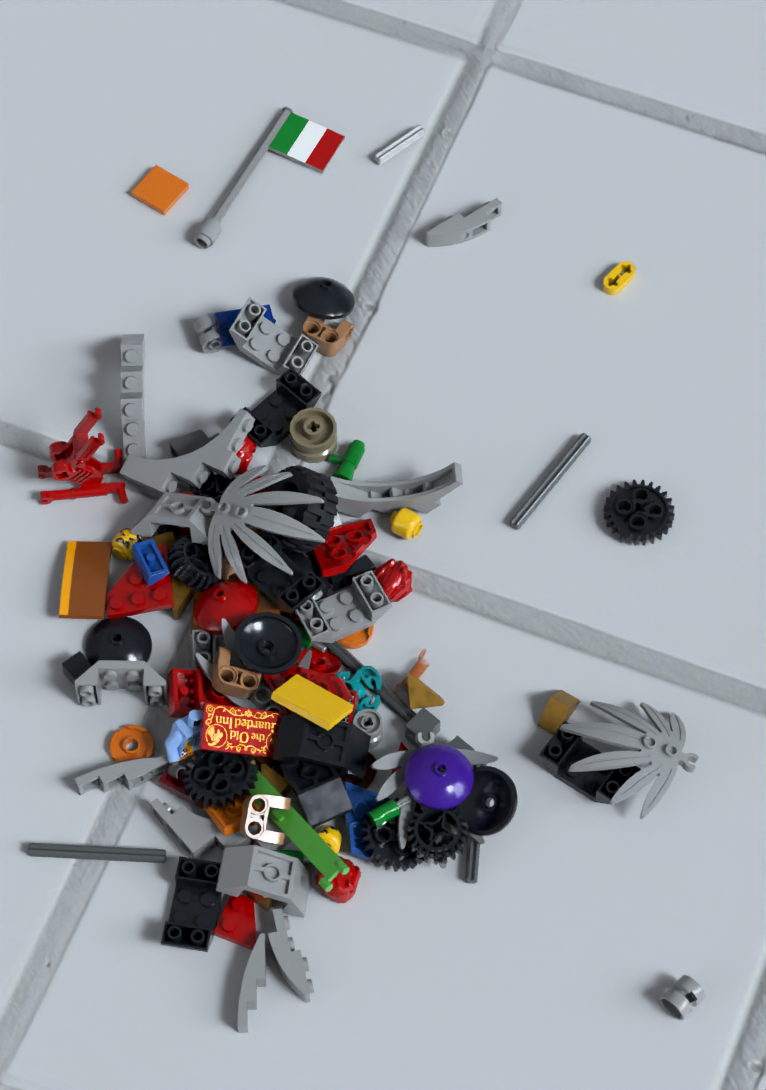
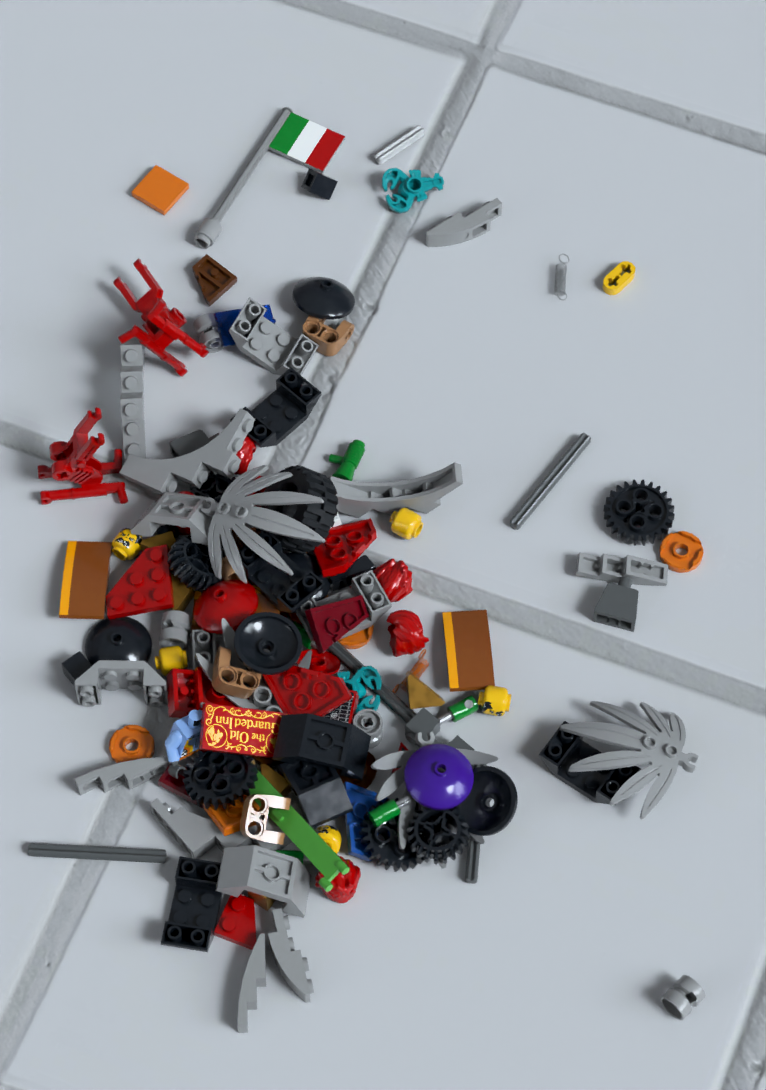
blue slope [132,538,170,586] -> none
yellow tile [271,674,354,731] -> none
dark tan wheel [290,408,337,463] -> none
pearl gold slope [537,690,580,735] -> none
none -> red piece [113,258,209,377]
none -> yellow head [154,646,188,676]
none -> light grey wheel [159,610,191,650]
none -> reddish brown wing [192,254,237,307]
none -> black panel [301,168,338,200]
none -> dark red wing [305,595,369,654]
none -> teal animal [382,168,444,214]
none -> red hair [386,610,429,657]
none -> green piece [437,695,479,725]
none -> dark orange slope [442,610,495,692]
none -> yellow head [478,685,511,716]
none -> light grey piece [554,254,569,300]
none -> light grey slope [575,552,668,586]
none -> dark grey torso [593,577,639,632]
none -> orange tile [659,531,704,573]

